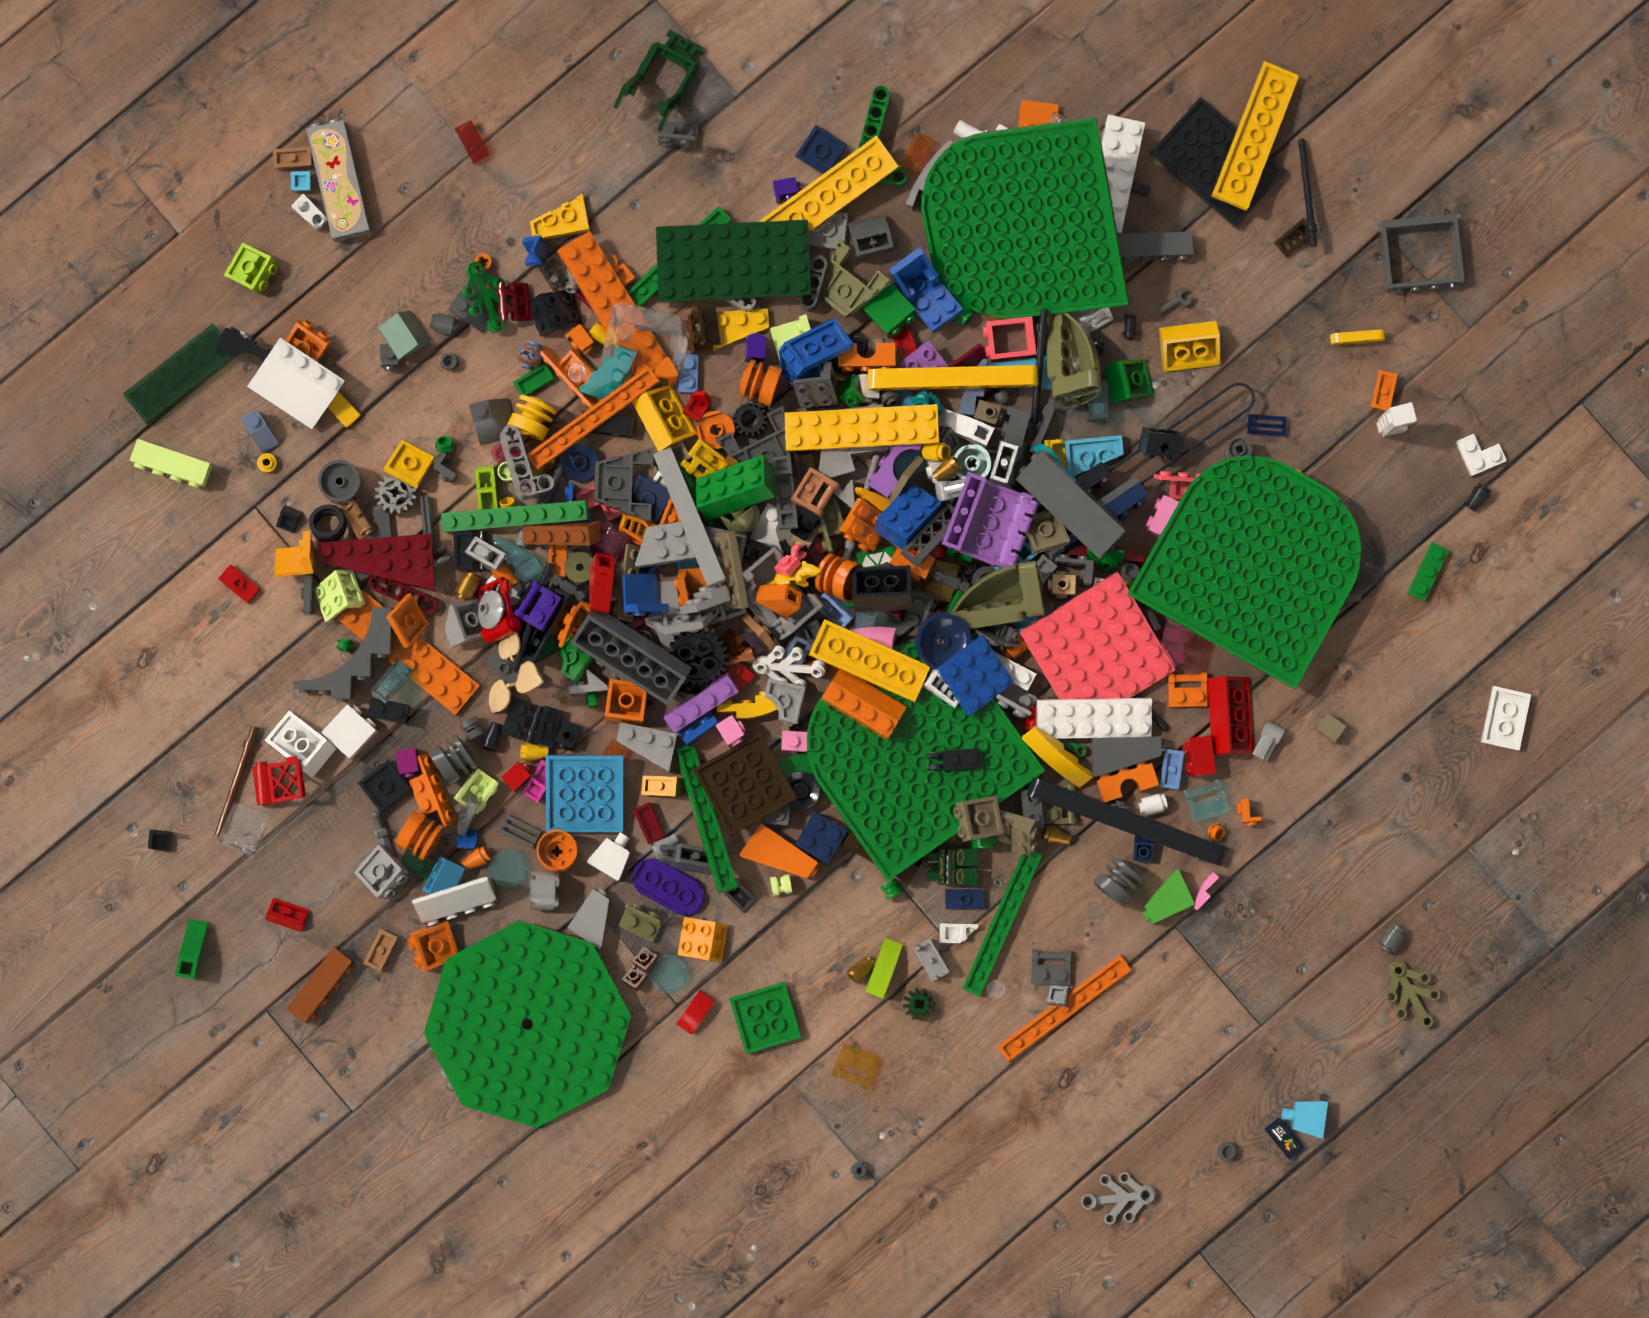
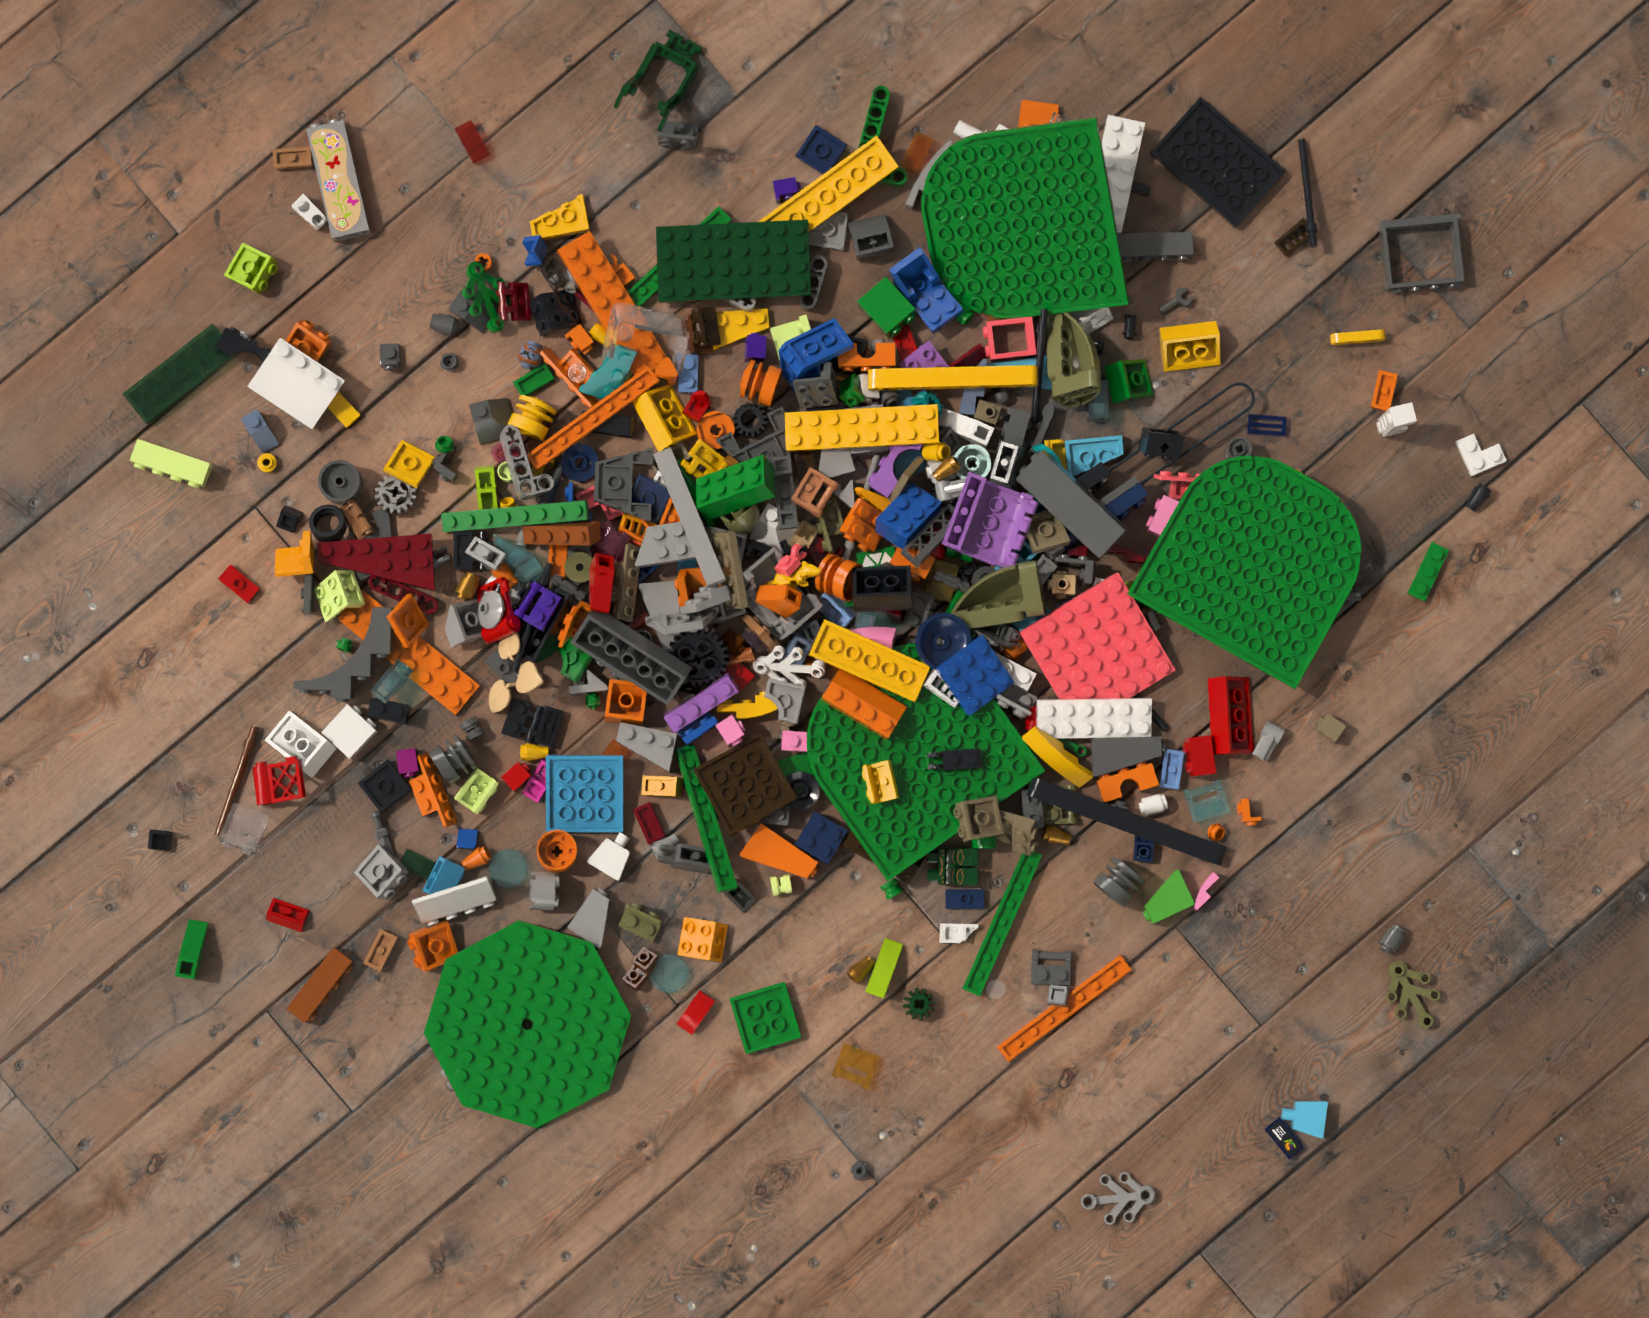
medium azure plate [291,171,311,192] -> none
sand green slope [378,310,430,361] -> none
orange wheel [395,810,444,861] -> none
dark grey axle [420,496,436,551] -> none
dark grey plate [457,793,479,836] -> none
black cone [481,722,502,752] -> none
dark grey tile [498,815,542,848] -> none
black brick [555,719,582,751] -> none
blue bracket [623,574,669,616] -> none
dark purple tile [632,858,704,916] -> none
black bracket [790,507,819,541] -> none
olive wing [819,239,893,318] -> none
light grey hinge [913,939,949,982] -> none
green plate [1087,547,1125,572] -> none
dark grey plate [1121,562,1140,581] -> none
clear pink slope [1160,623,1191,669] -> none
orange plate [1168,672,1208,708] -> none
yellow plate [1212,61,1299,211] -> none
dark grey plate [1218,1142,1237,1162] -> none
white plate [1481,686,1531,751] -> none
none -> yellow bracket [862,760,899,804]

